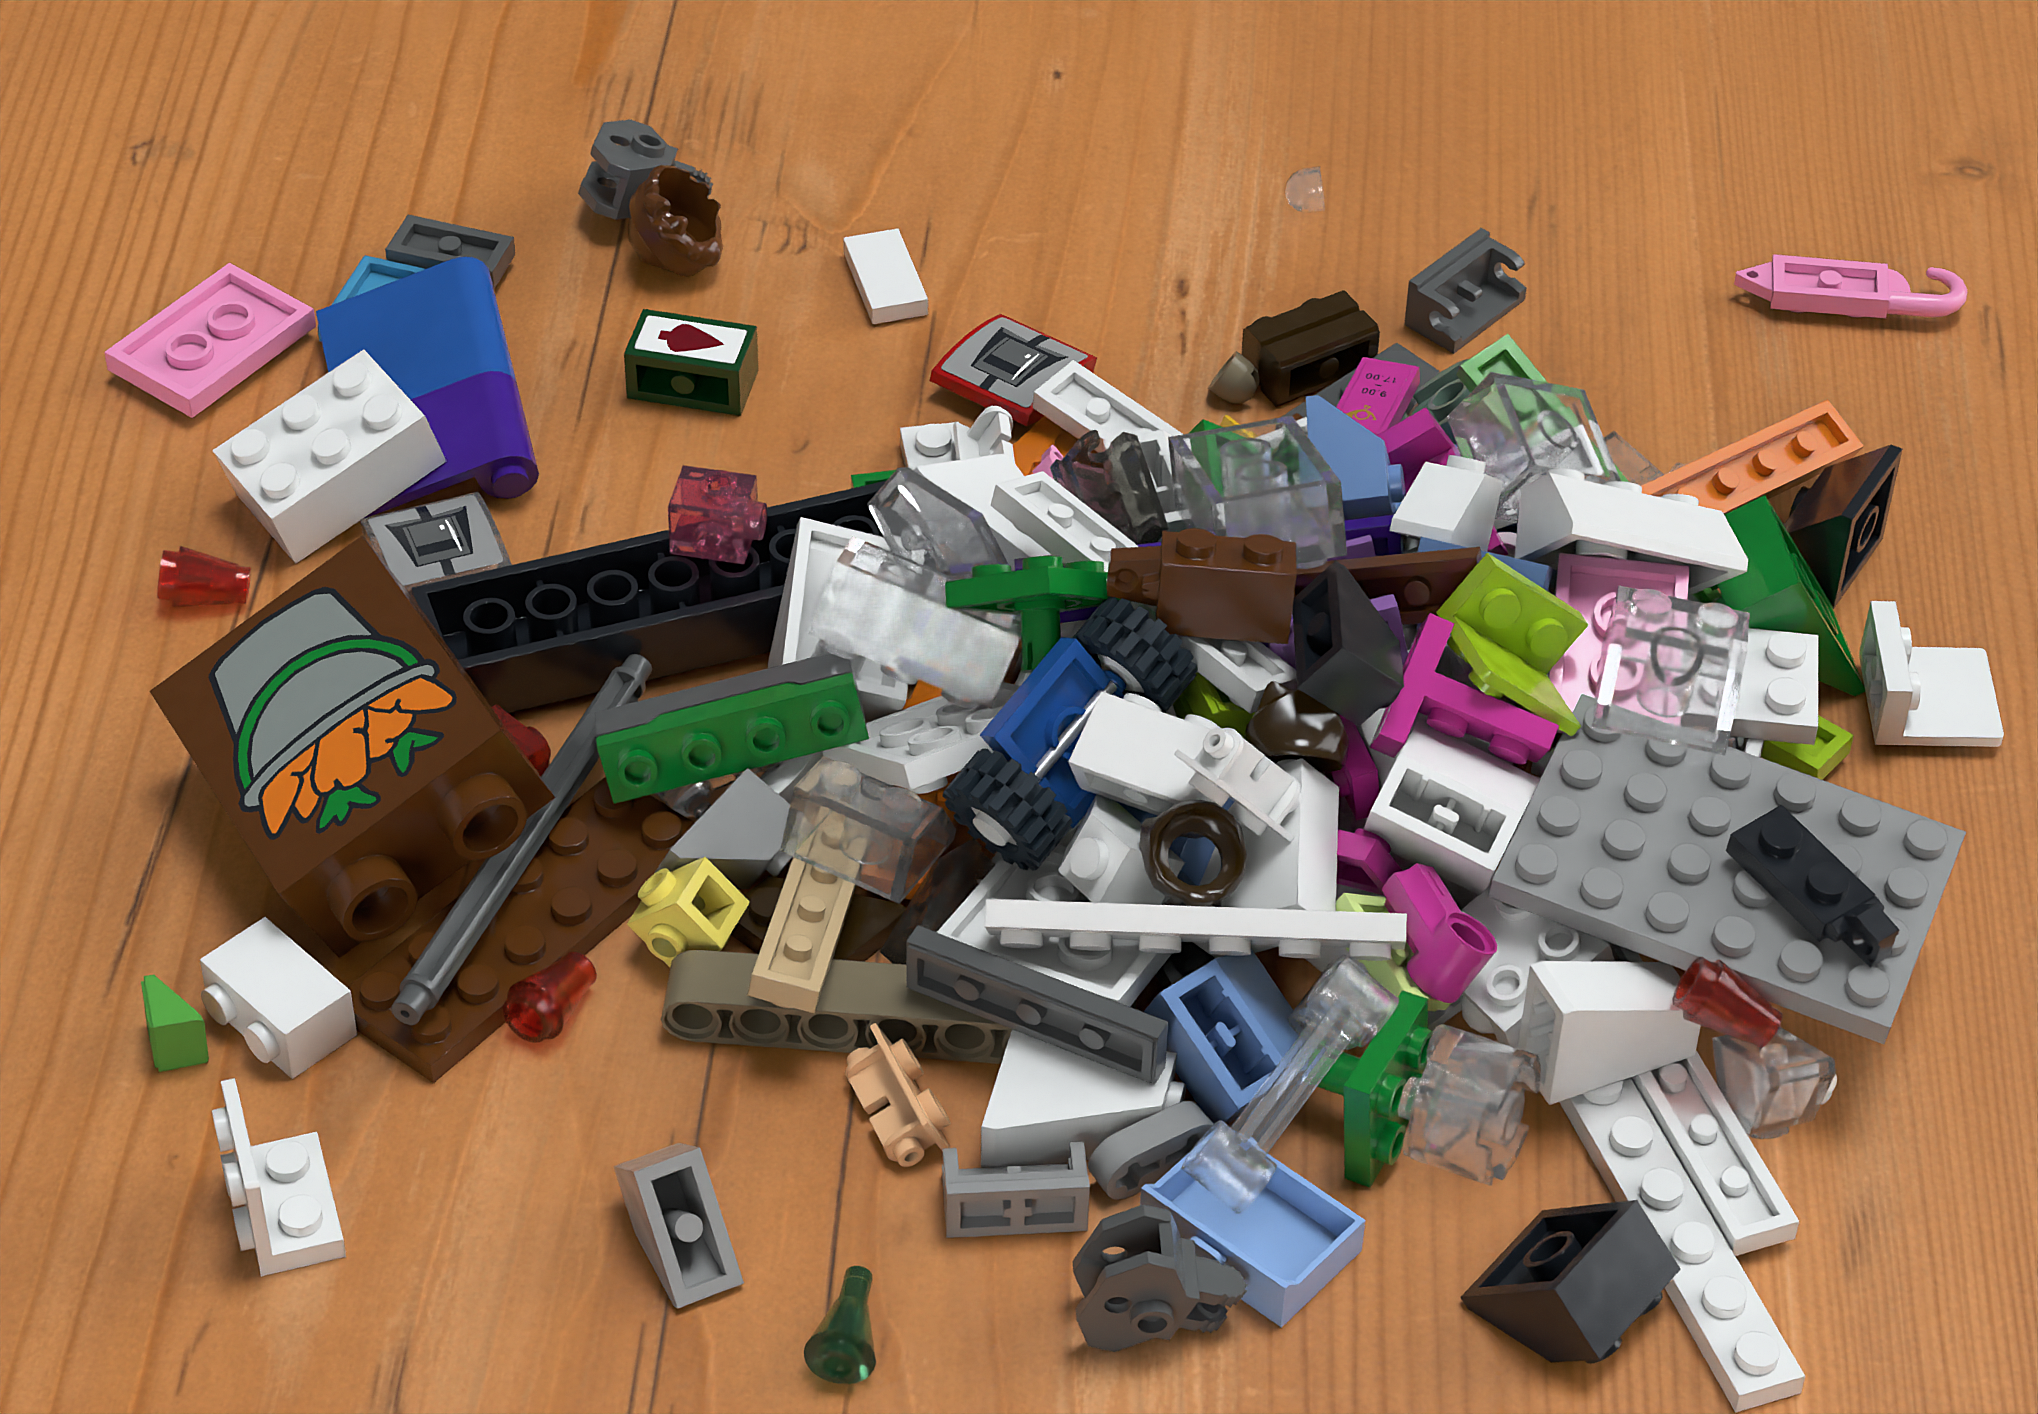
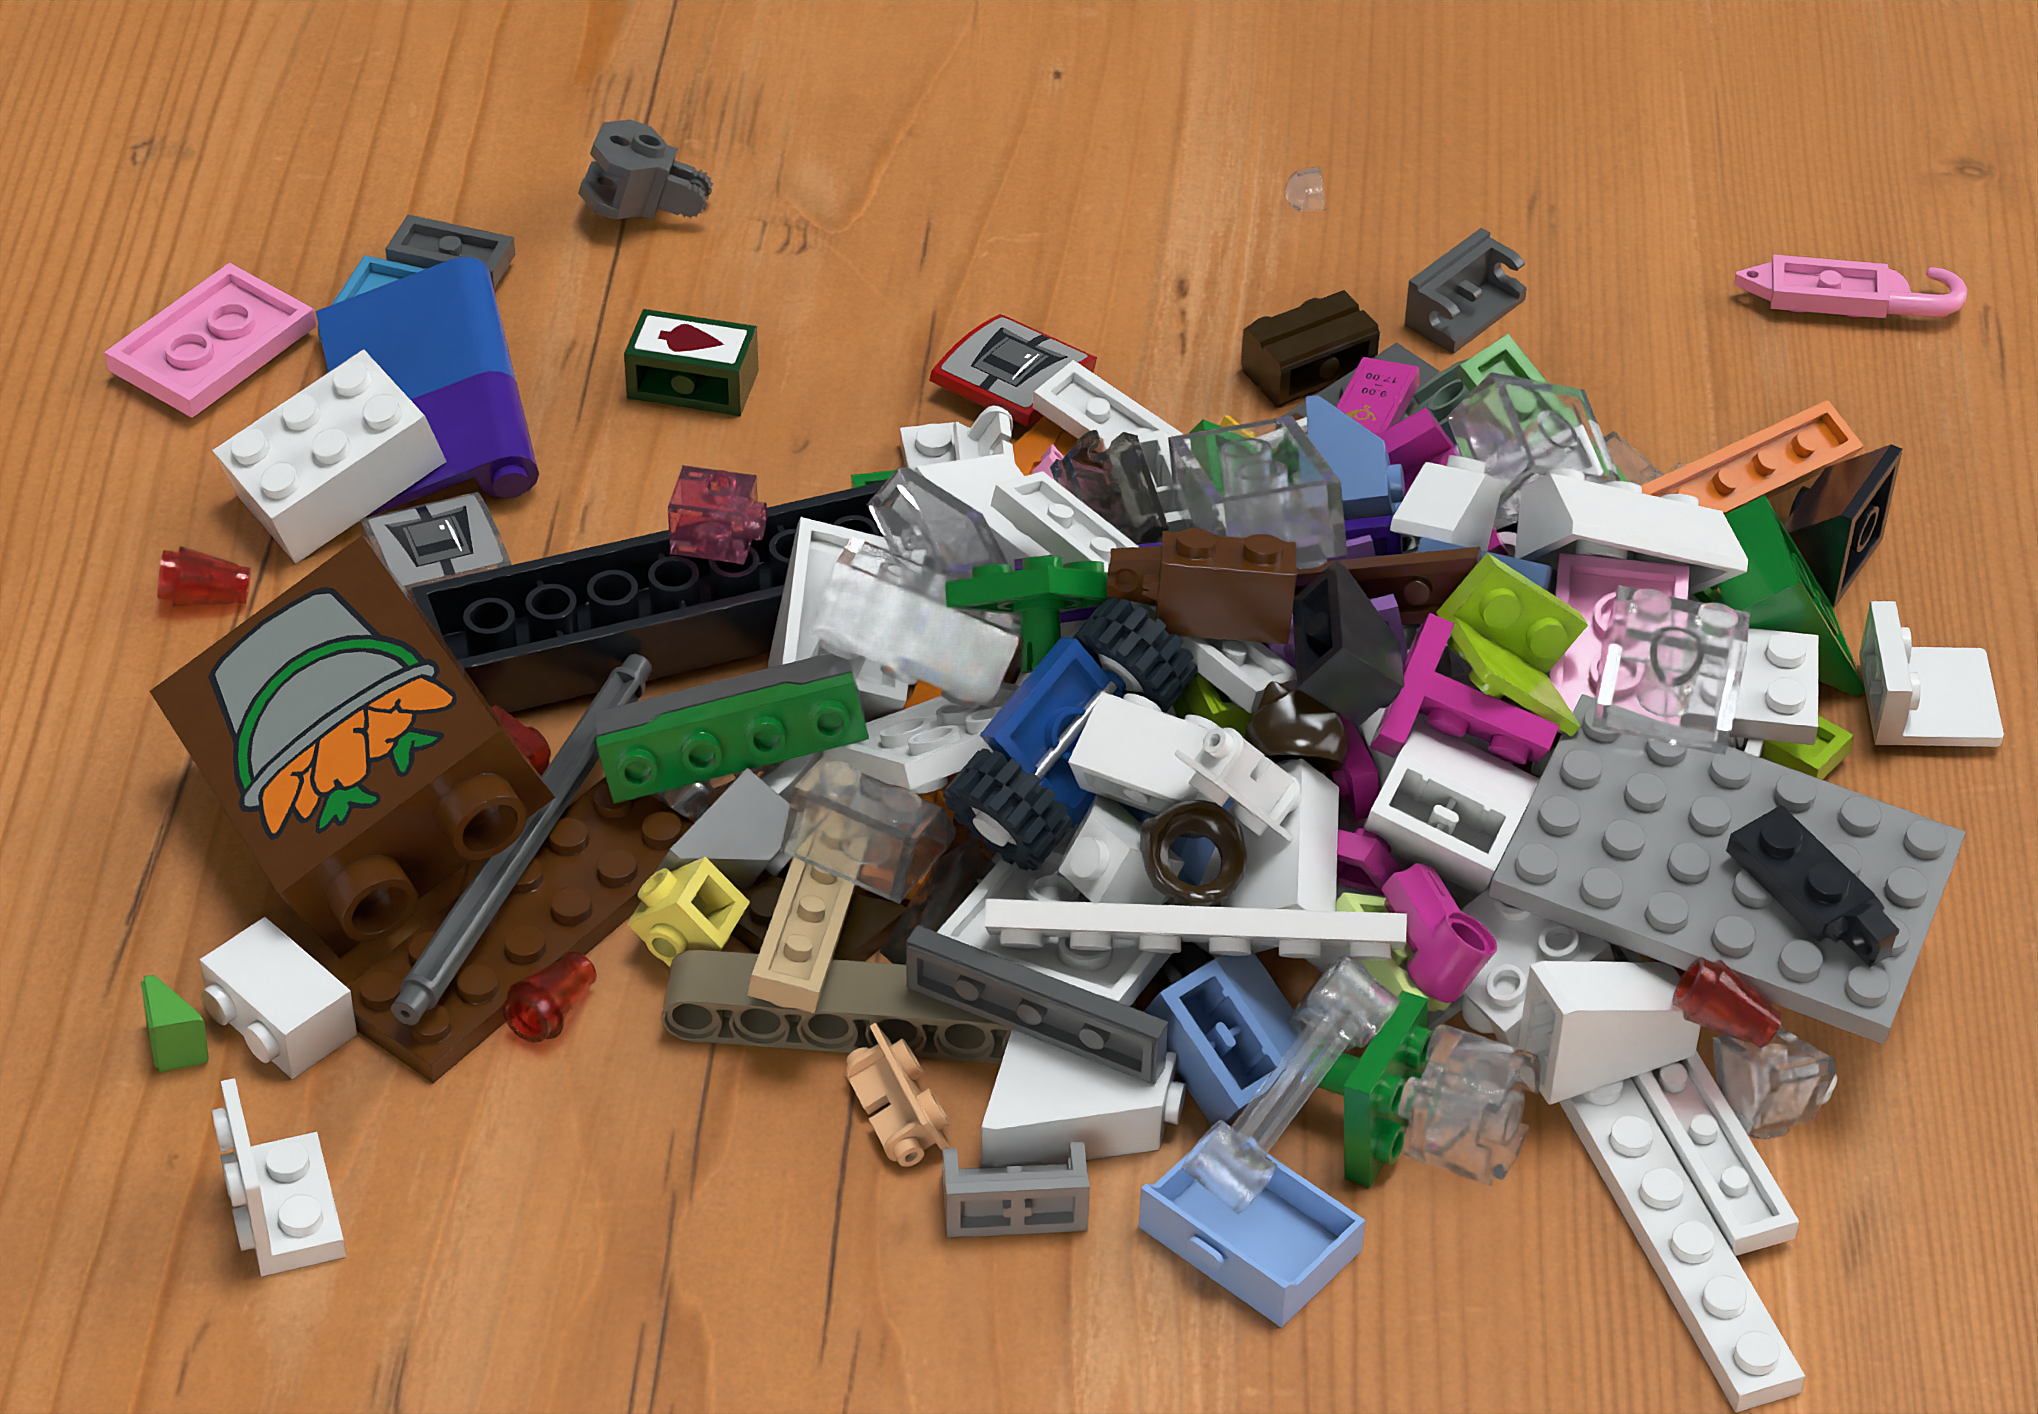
light grey slope [613,1143,744,1308] -> none
reddish brown hair [628,165,723,277] -> none
clear green cone [804,1266,876,1384] -> none
white tile [843,228,928,324] -> none
dark grey hinge [1072,1204,1247,1352] -> none
light grey beam [1088,1101,1217,1199] -> none
dark tan hinge [1208,351,1260,404] -> none
black slope [1460,1200,1681,1364] -> none

